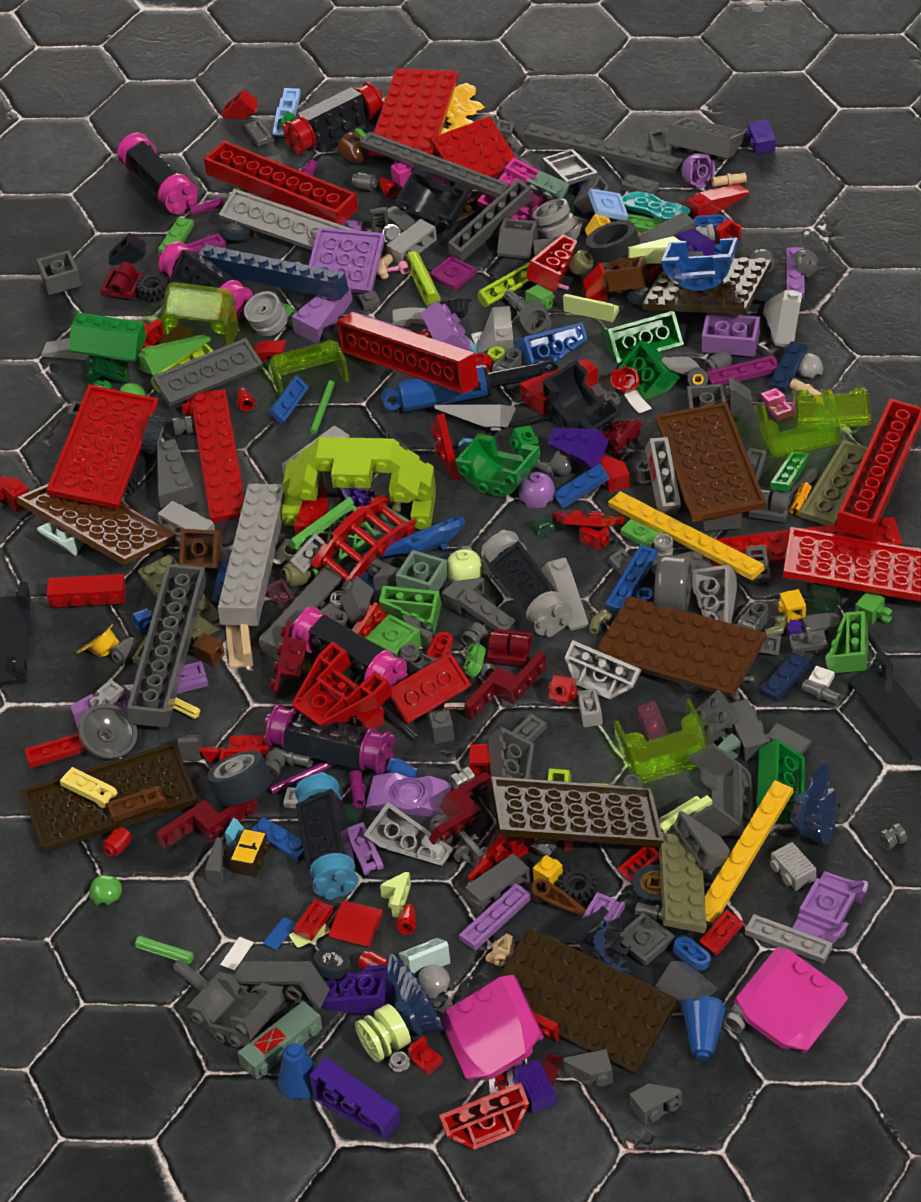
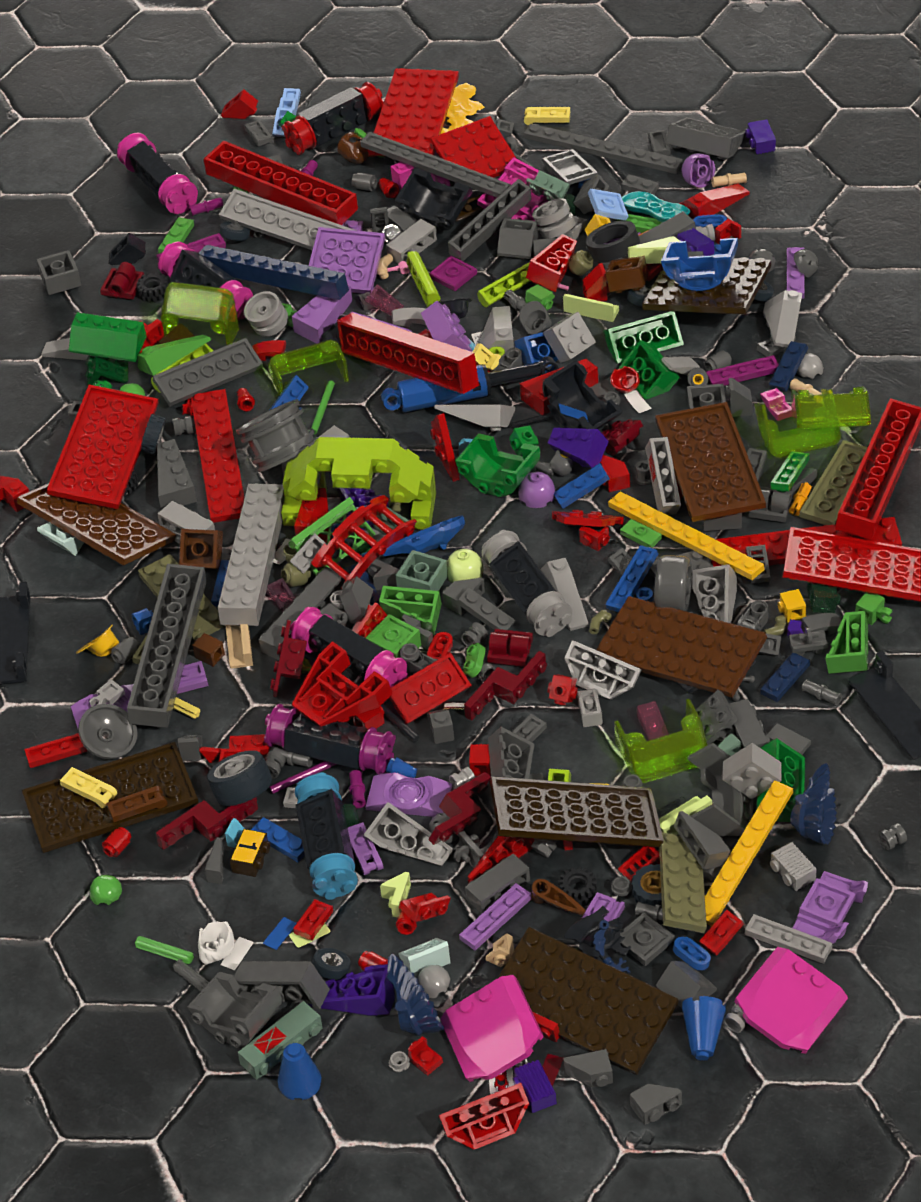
red brick [47,574,126,608] -> none
dark purple wedge [310,1057,401,1140] -> none
red slope [328,901,383,948] -> none
yellowish green wheel [355,1004,411,1062] -> none
clear green brick [529,514,555,538] -> none
yellow brick [533,855,563,886] -> none
light grey wheel [654,534,673,557] -> none
medium lavender brick [702,313,760,357] -> none
white plate [808,666,835,687] -> none
none -> white hair [198,921,234,965]
none -> dark grey wheel [236,399,318,472]
none -> clear pink slope [365,284,404,316]
none -> red bracket [399,893,451,922]
none -> light yellow bracket [472,343,501,370]
none -> light yellow plate [524,107,571,125]
none -> light grey brick [543,312,596,363]
none -> blue sticker [559,404,588,420]
none -> dark grey plate [611,876,632,896]
none -> light grey brick [722,743,781,799]

